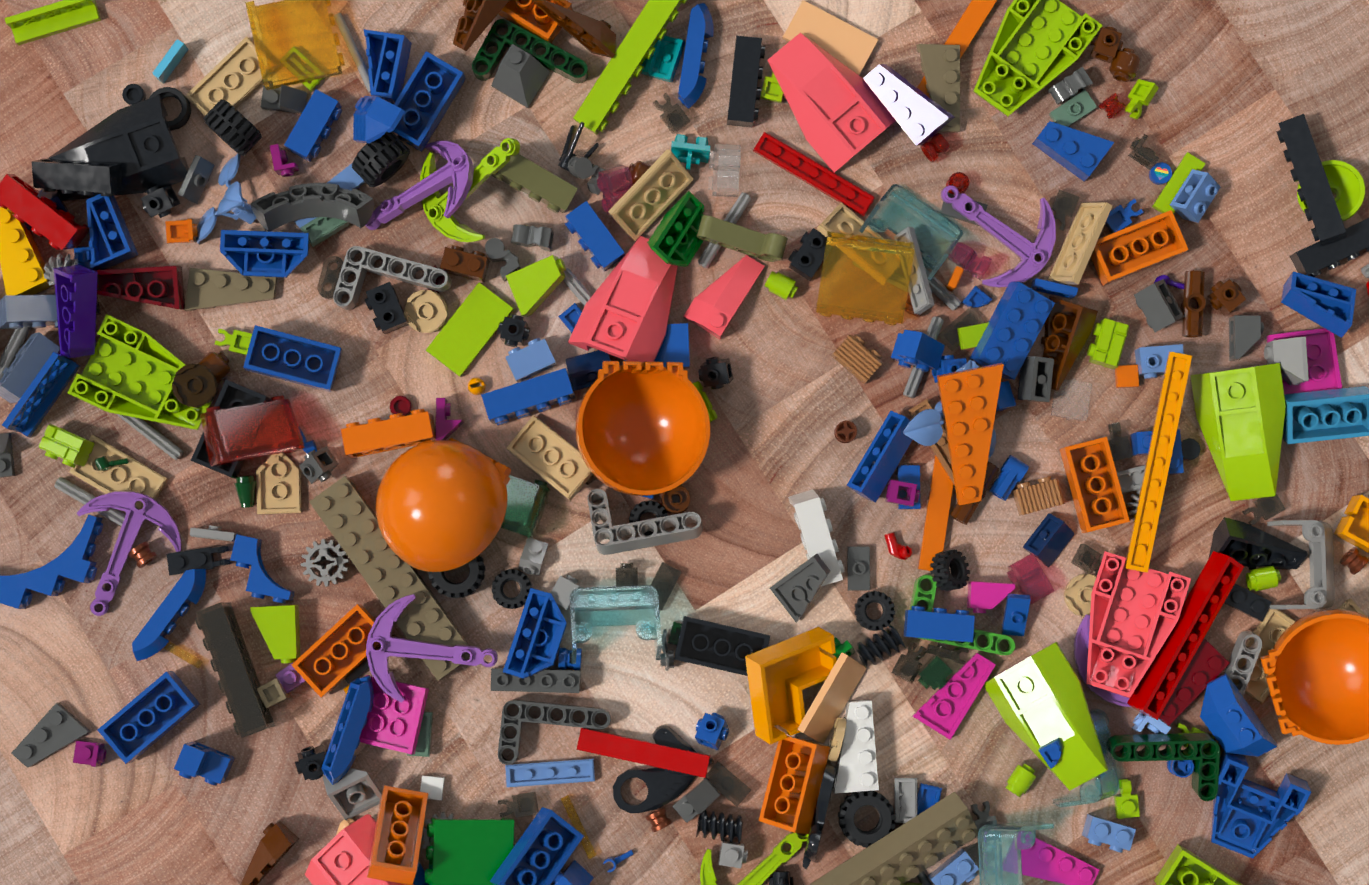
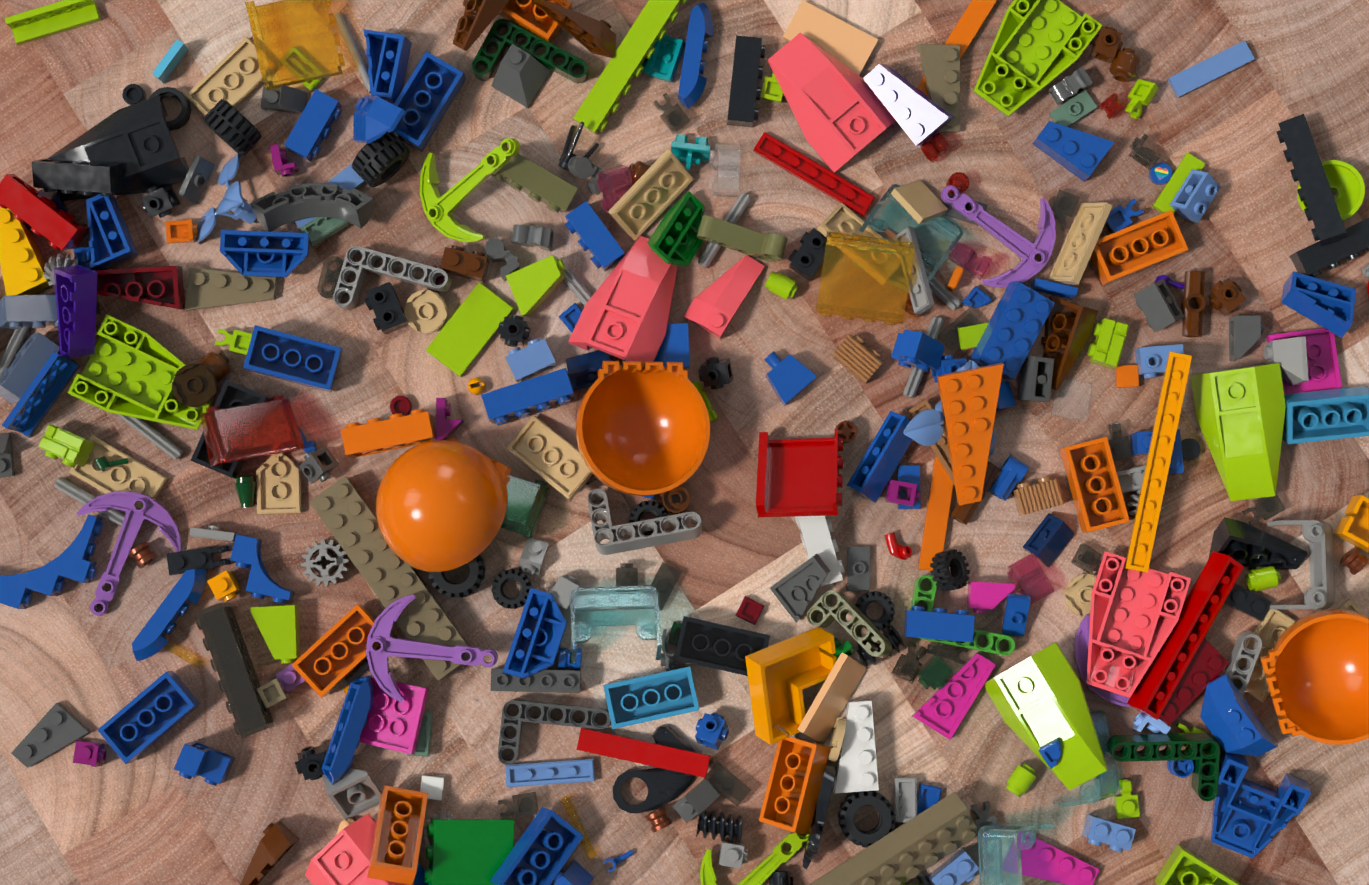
medium lavender piece [365,141,474,230] -> none
none -> light orange brick [207,570,242,602]
none -> dark azure brick [603,666,699,729]
none -> dark red tile [735,596,764,625]
none -> red panel [756,429,844,518]
none -> blue torso [764,351,817,406]
none -> olive beam [807,590,892,658]
none -> tan tile [891,179,948,224]
none -> medium blue tile [1168,40,1255,98]

